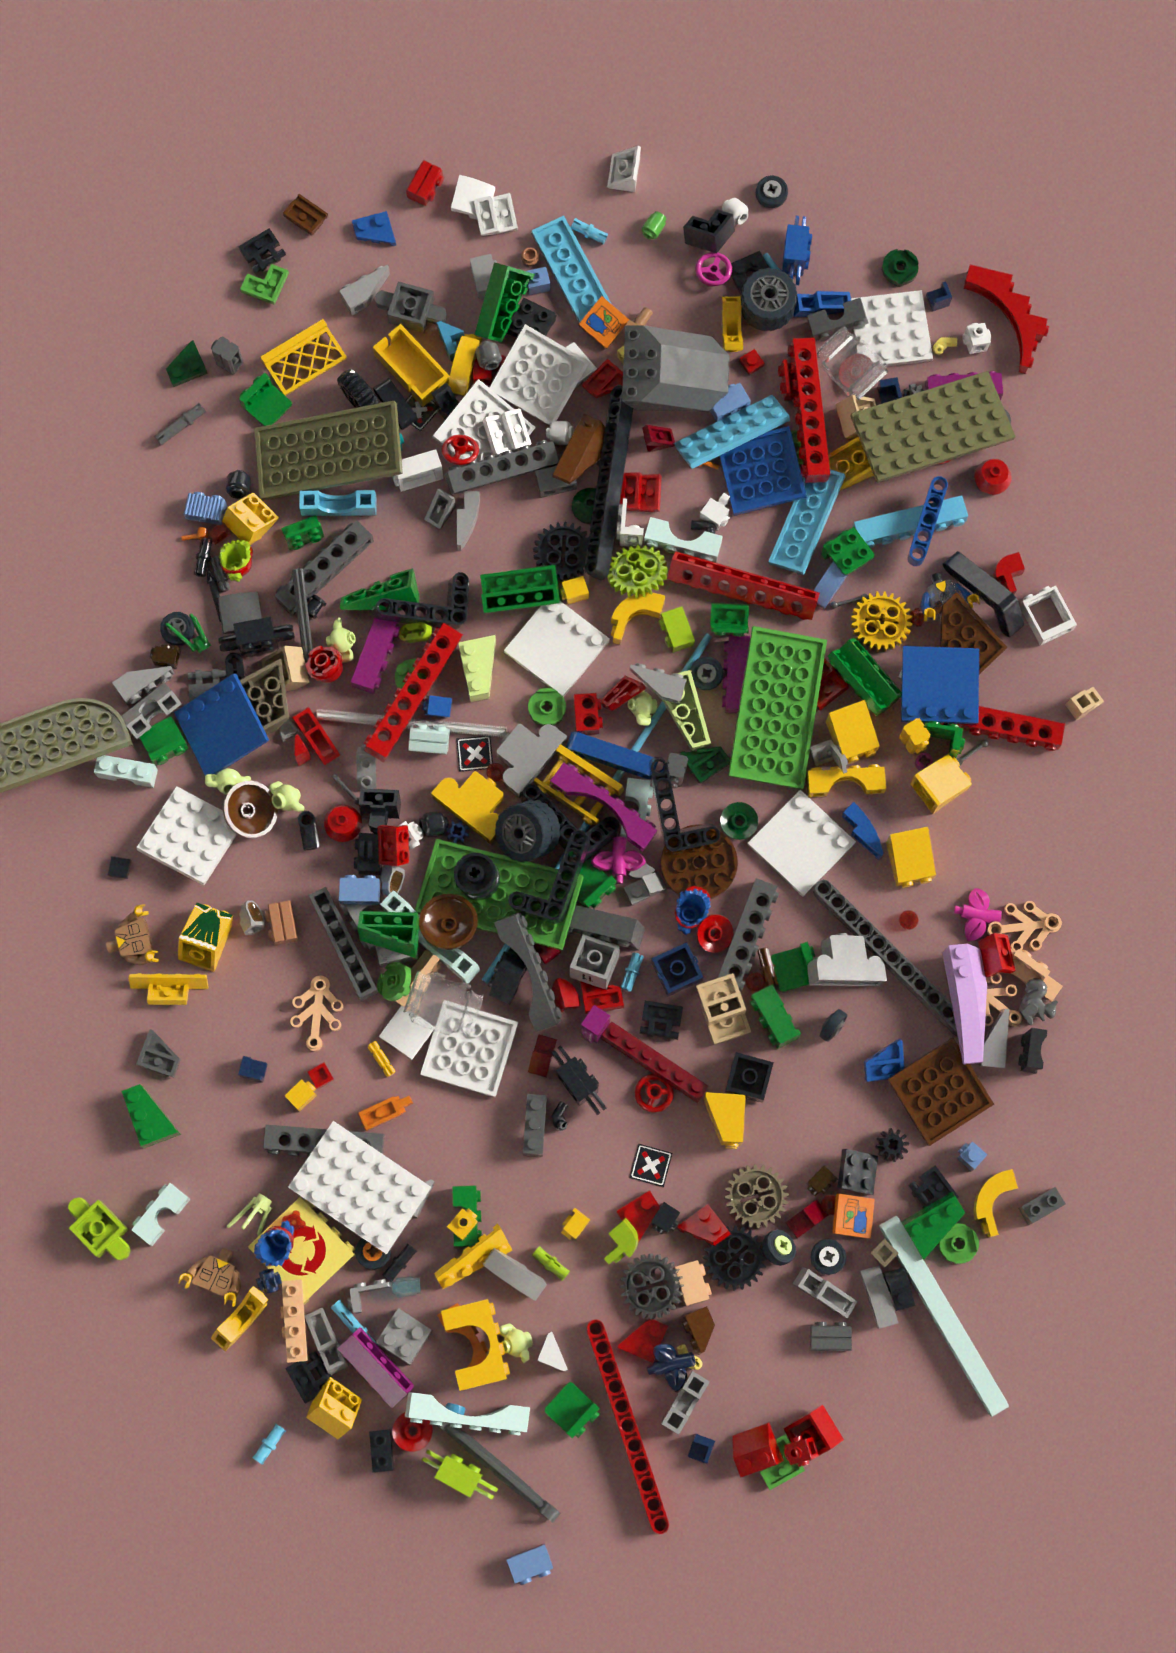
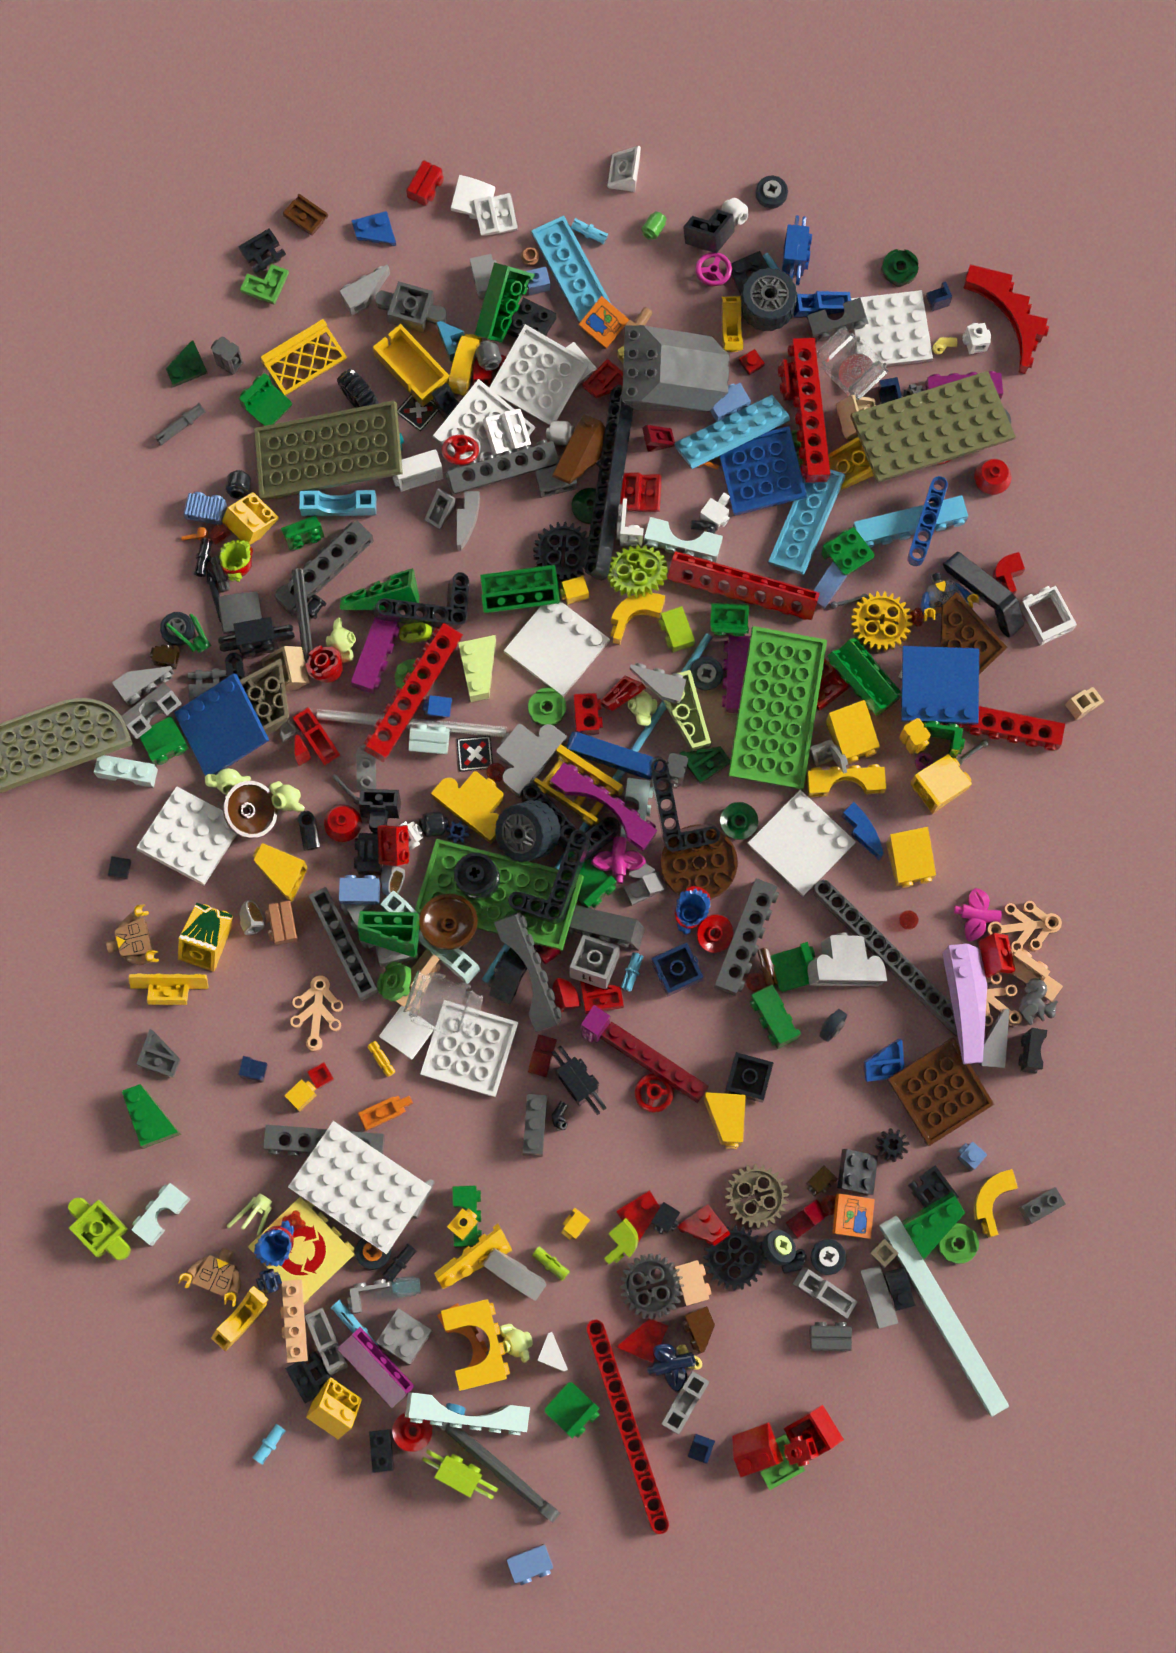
black beam [373,378,418,430] -> none
black sticker [630,1144,673,1187] -> none
black plate [639,1000,683,1041] -> none
tan bracket [696,973,751,1045] -> none
none -> yellow slope [253,843,308,903]
none -> black arm [781,1249,807,1274]

